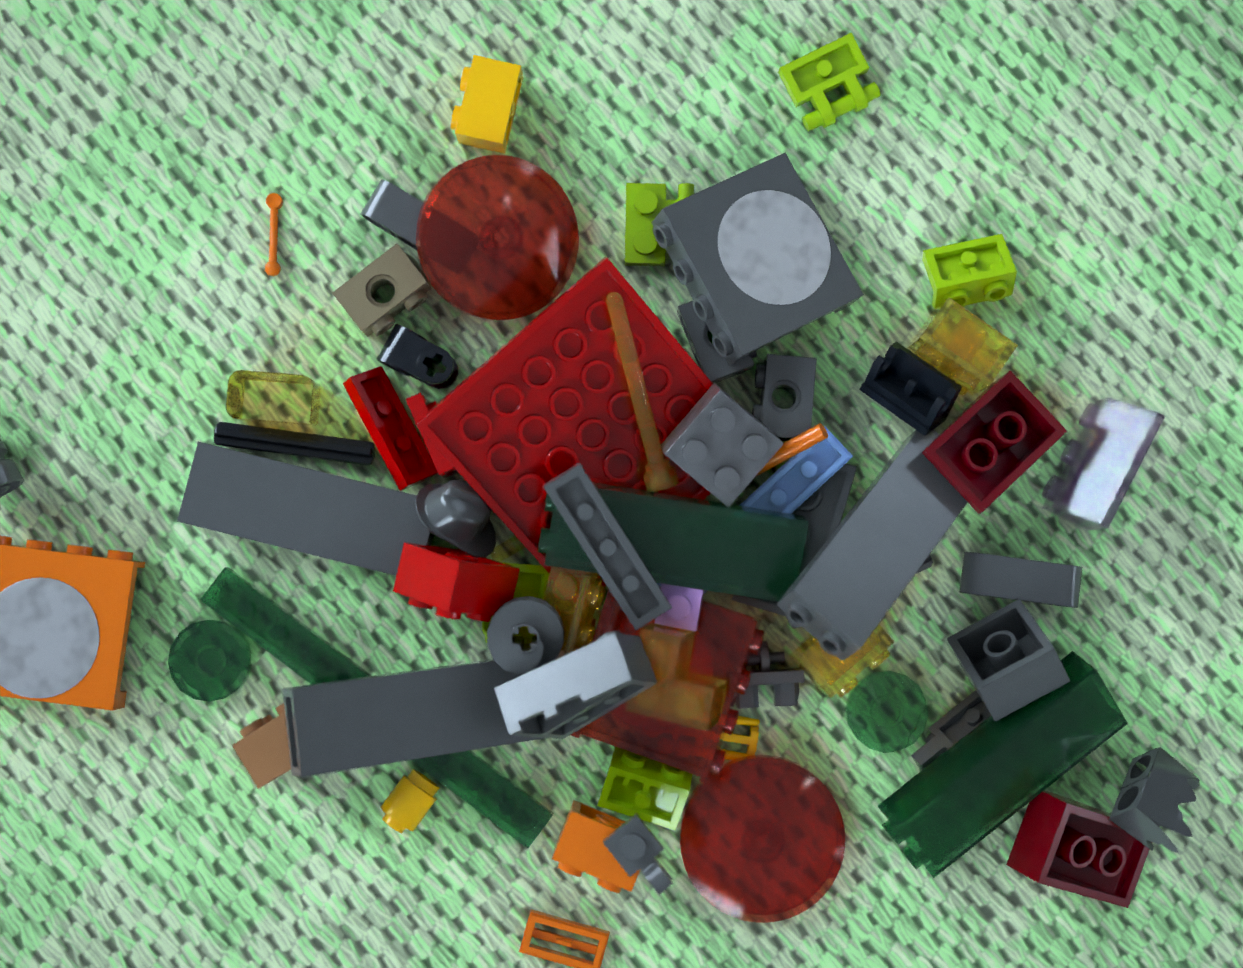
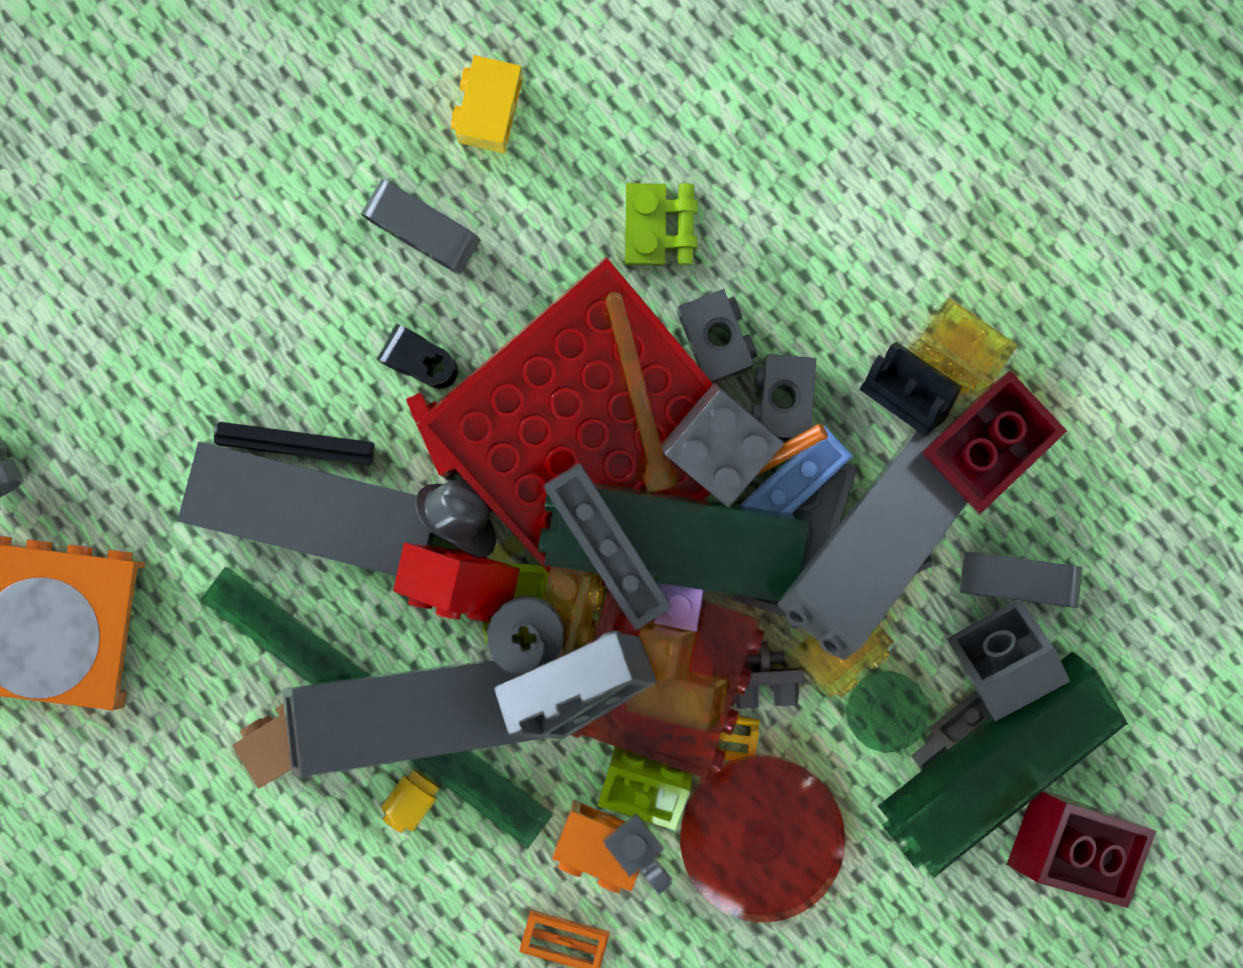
clear green tile [168,619,252,702] -> none
clear yellow piece [226,370,321,426] -> none
orange hinge [265,193,283,276] -> none
dark tan brick [332,243,431,337] -> none
red plate [343,366,438,491] -> none
clear red dish [416,155,579,320] -> none
dark grey panel [651,152,864,366] -> none
lime plate [778,32,881,132] -> none
lime bracket [922,234,1017,312] -> none
slope [1042,397,1165,531] -> none
dark grey piece [1109,747,1200,852] -> none

